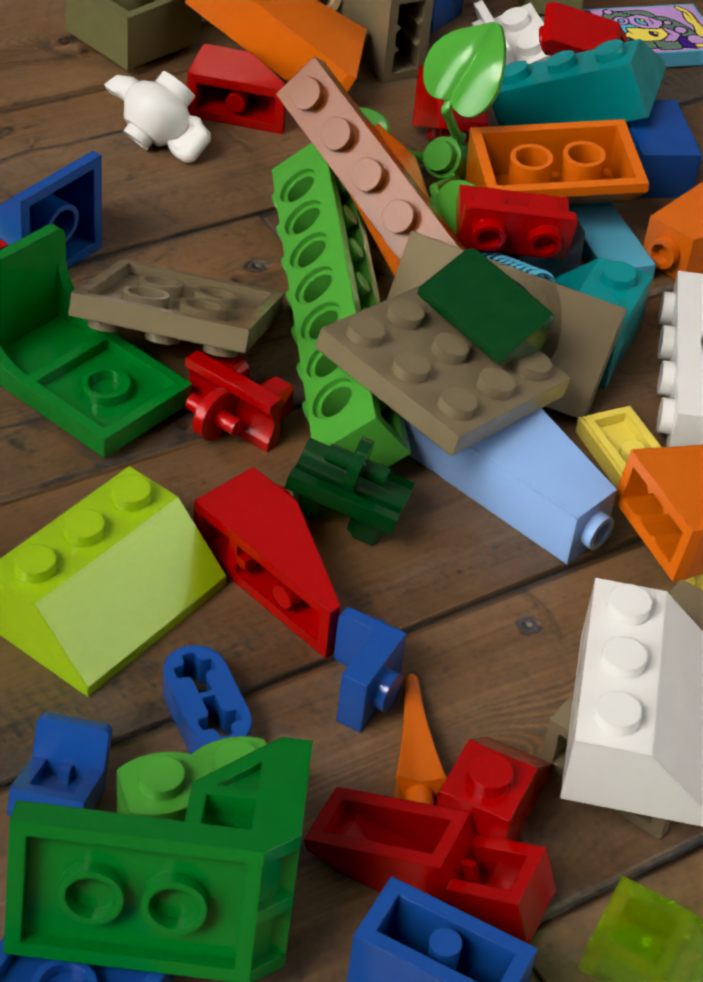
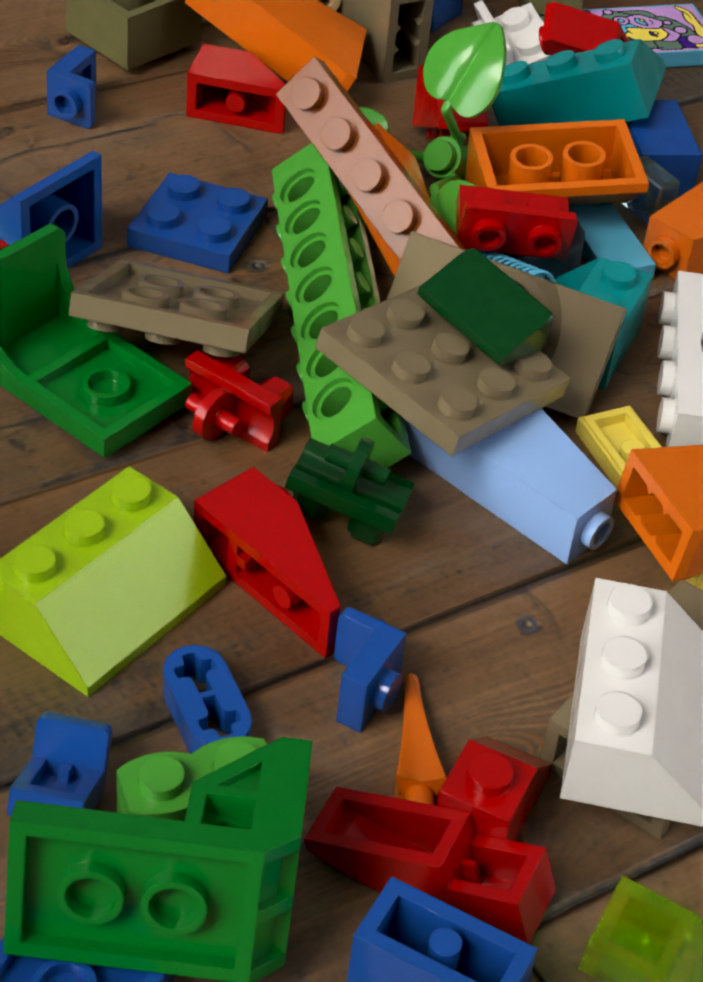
white piece [104,71,211,163] -> none
none -> blue bracket [46,45,97,129]
none -> blue plate [127,172,268,274]
none -> clear light blue plate [622,155,680,225]

